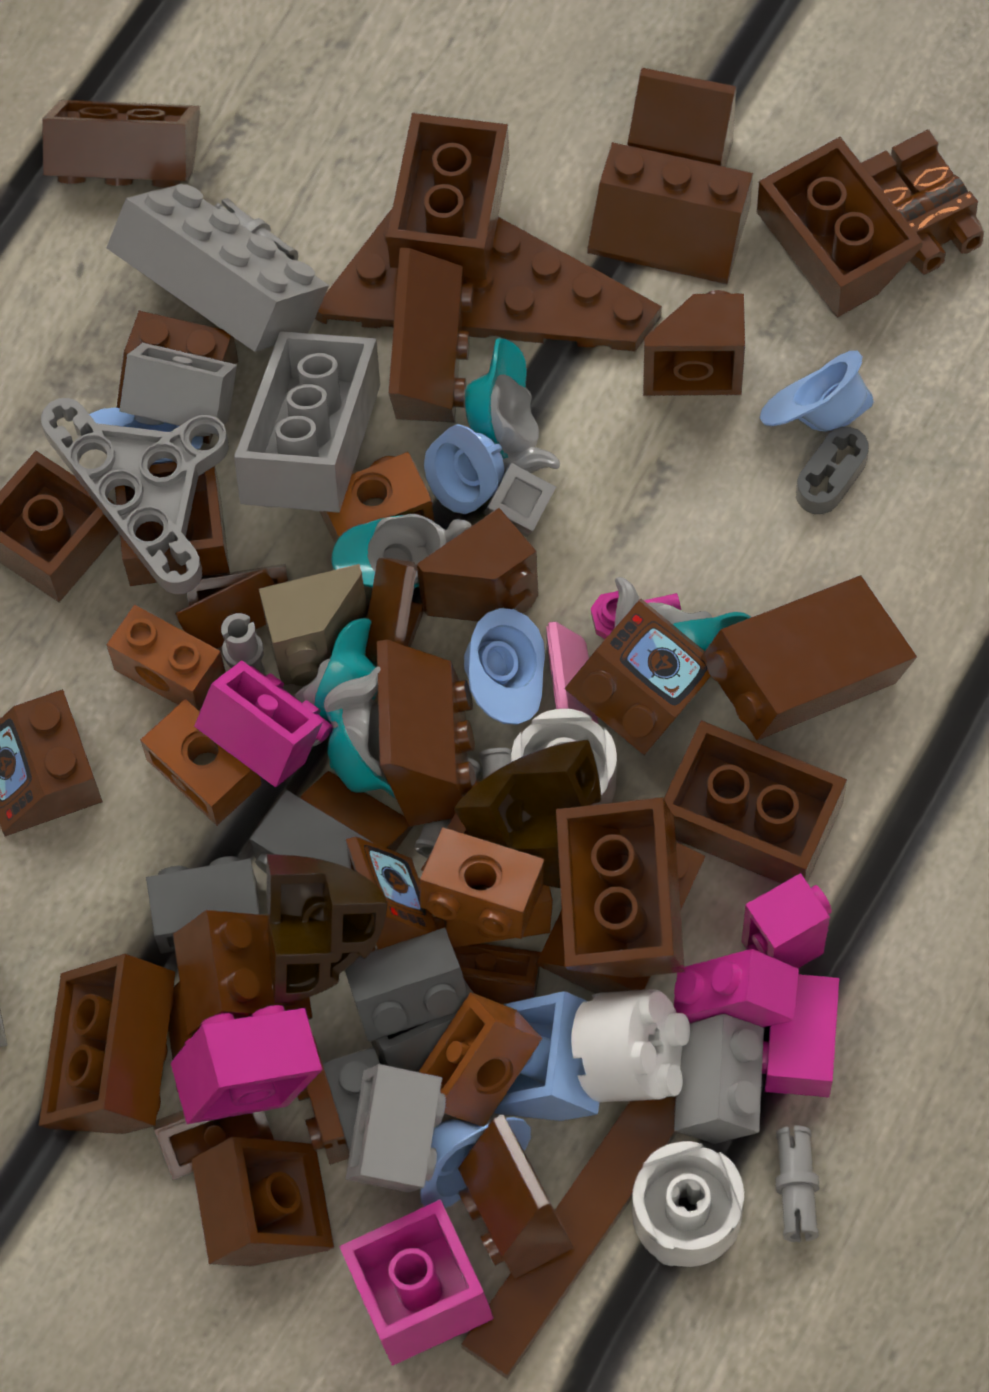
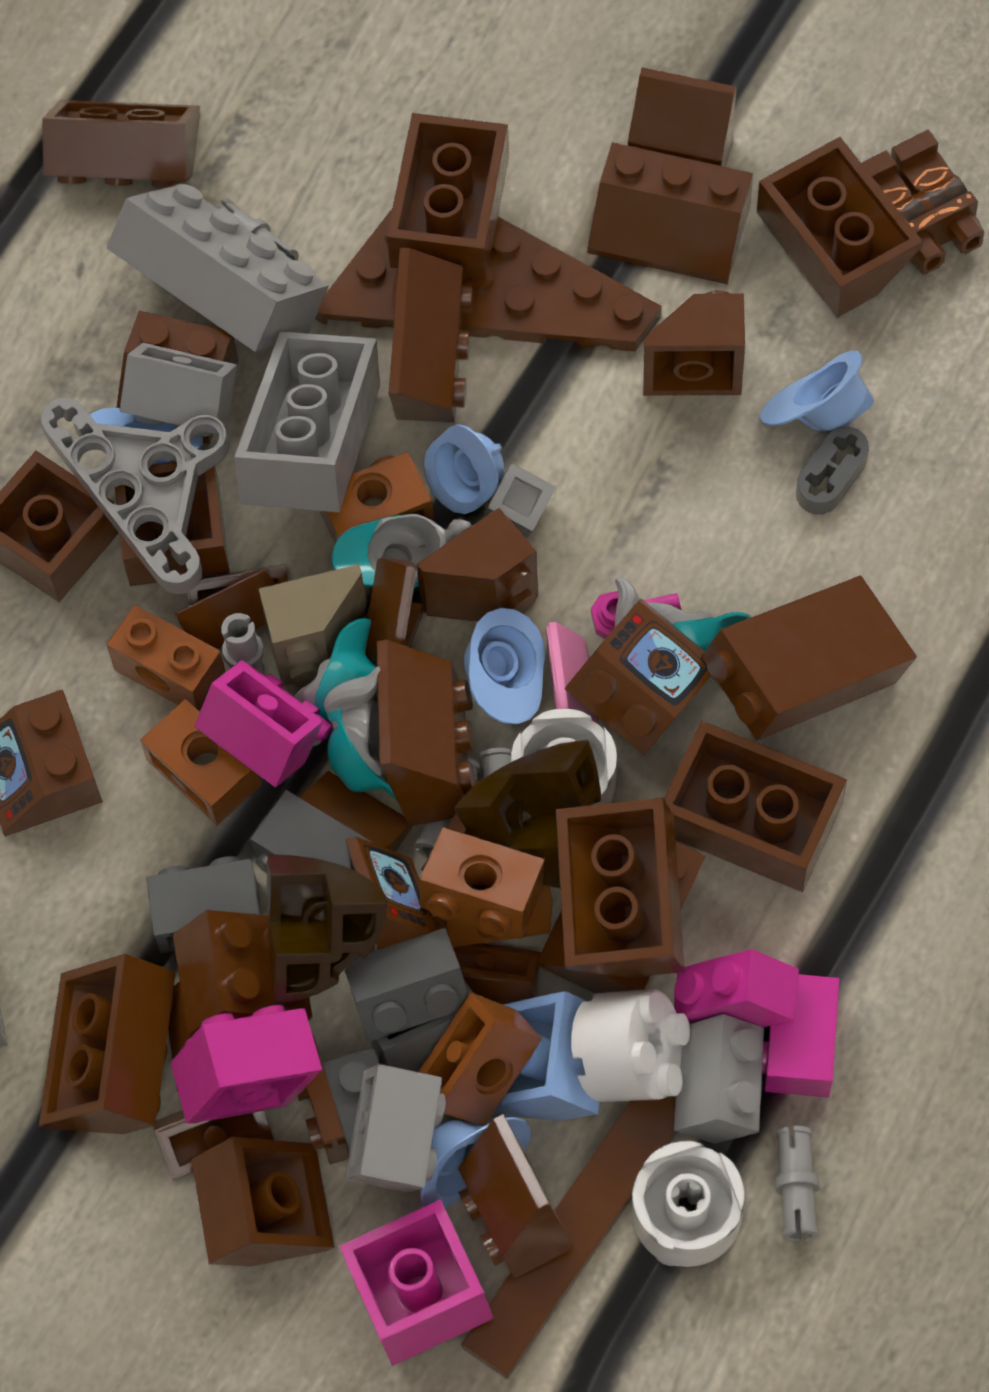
hair [465,338,560,473] -> none
dark pink brick [741,873,832,968] -> none

